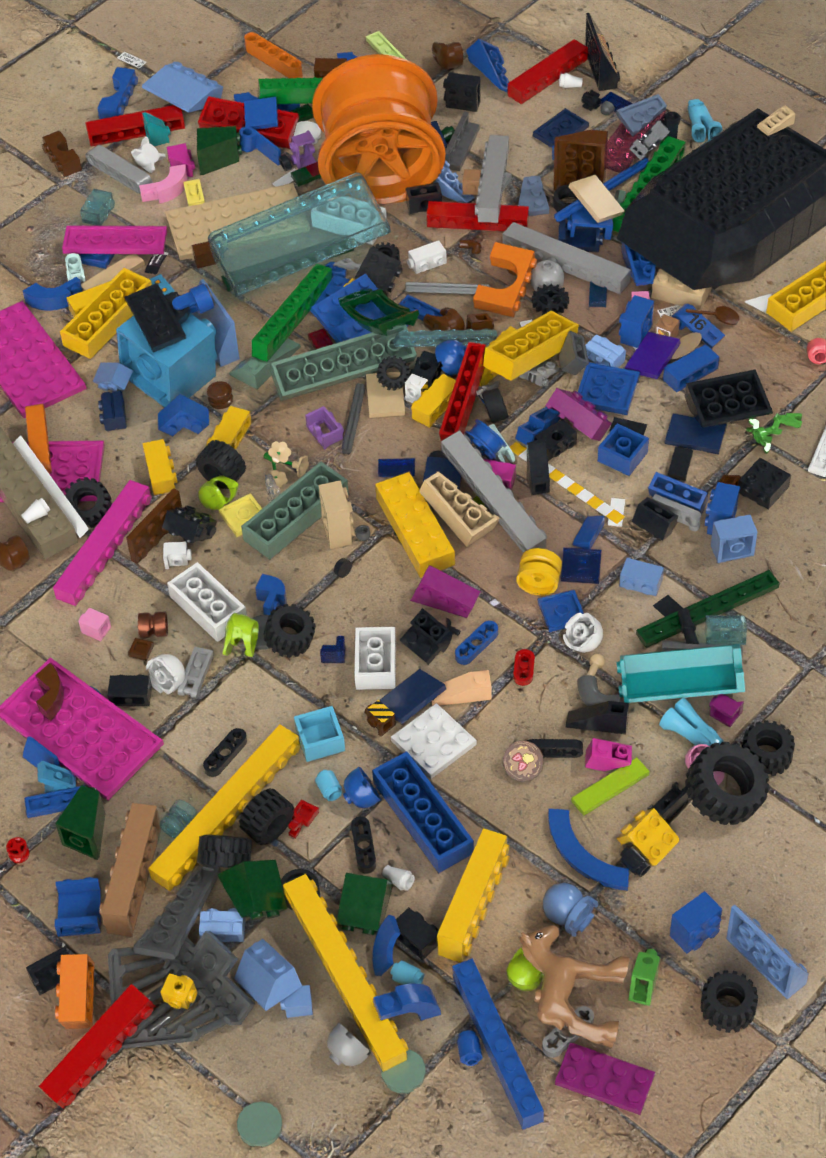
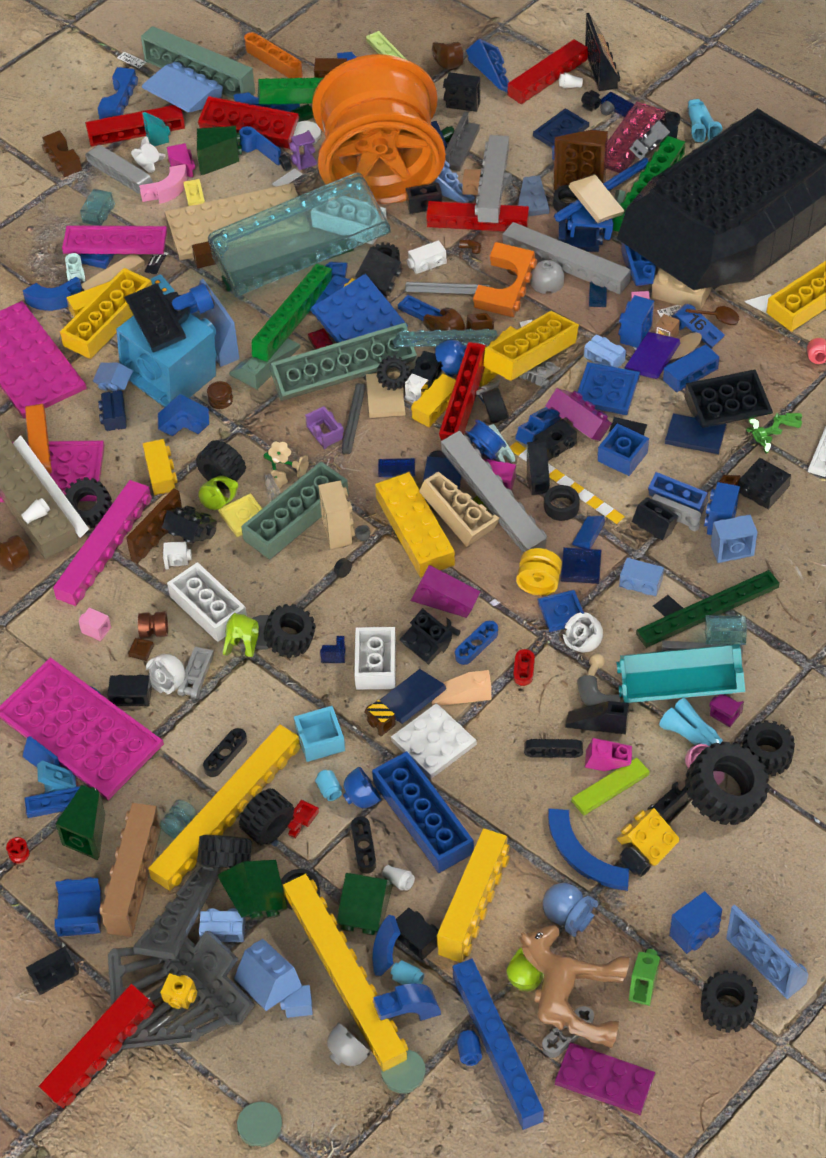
reddish brown brick [35,663,64,721] -> none
orange brick [55,954,95,1029] -> none
yellow brick [206,406,252,450] -> none
blue tile [244,97,278,129] -> none
blue brick [255,574,287,615] -> none
dark green tile [290,162,321,187] -> none
light grey hand [334,258,361,271] -> none
dark green wedge [338,288,419,336] -> none
tile [503,741,544,781] -> none
black gear [532,284,569,315] -> none
dark grey slope [559,331,589,375] -> none
white sticker [608,498,625,527] -> none
sand blue wing [616,94,667,137] -> none
black tile [668,447,693,481] -> none
black pin [677,608,699,644] -> none
tan slope [757,105,795,136] -> none
none -> sand green brick [141,26,255,99]
none -> black tyre [544,485,580,521]

